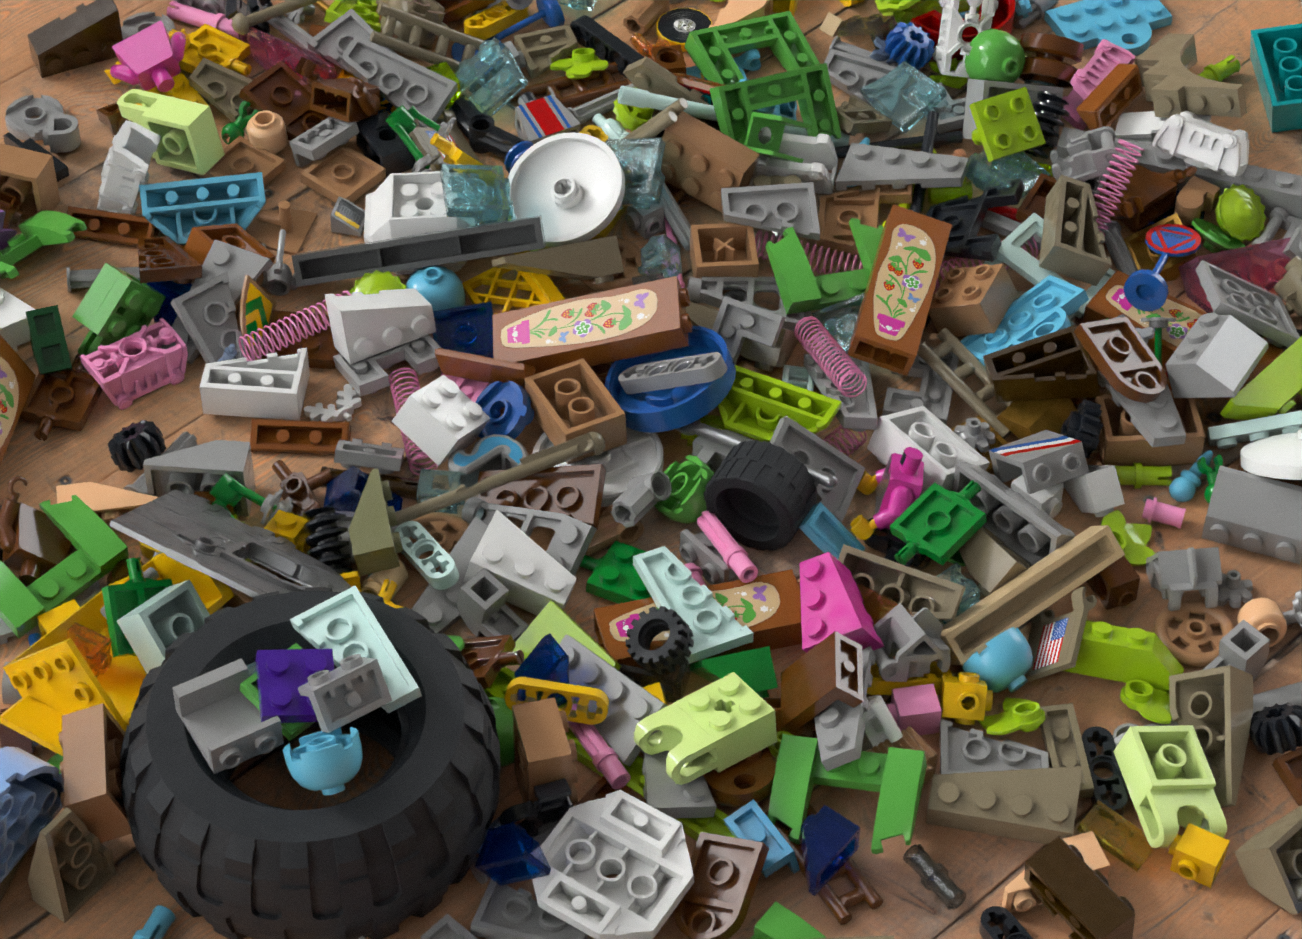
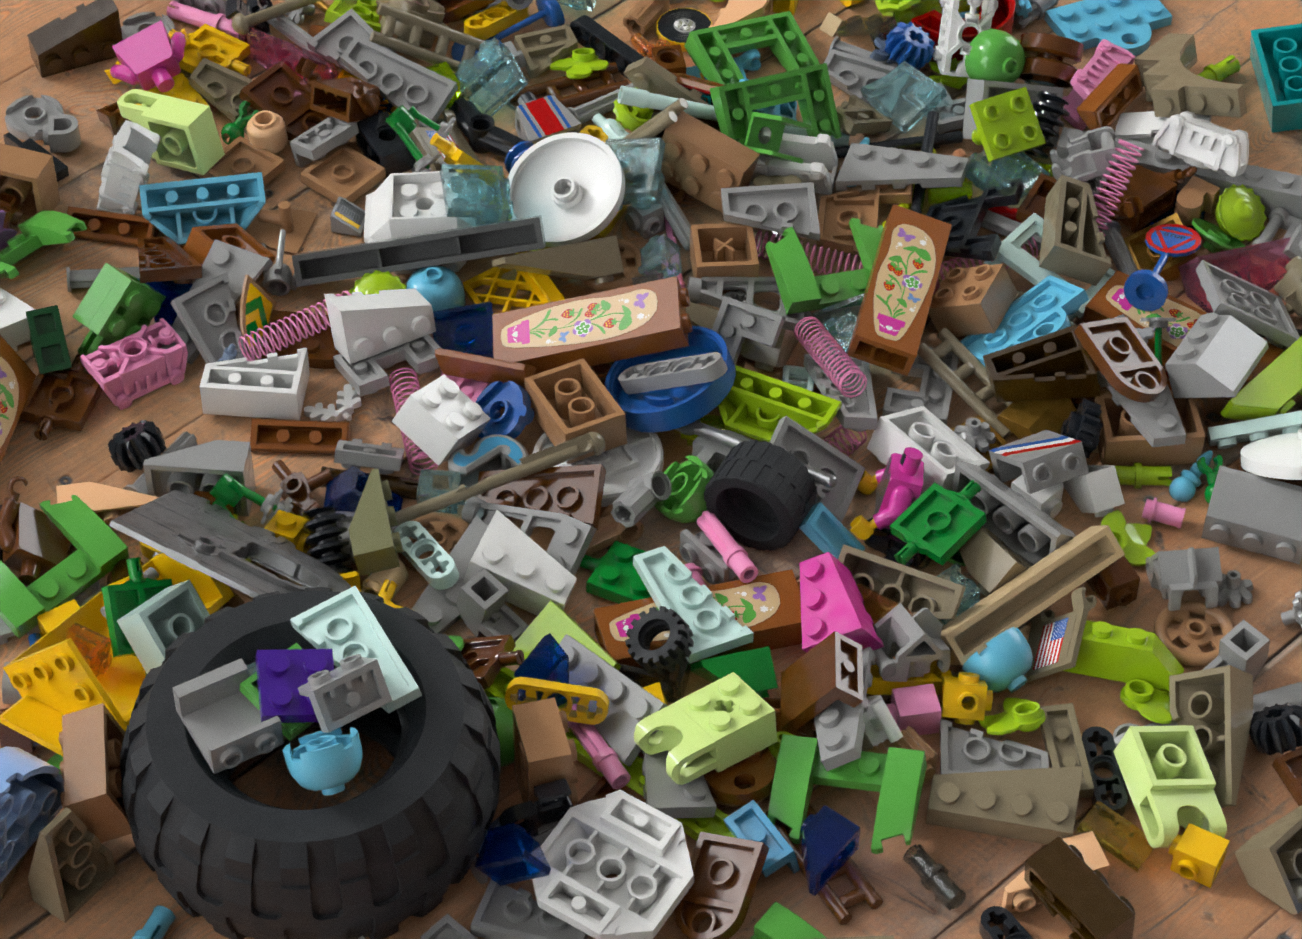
light nougat head [1237,597,1287,647] -> none

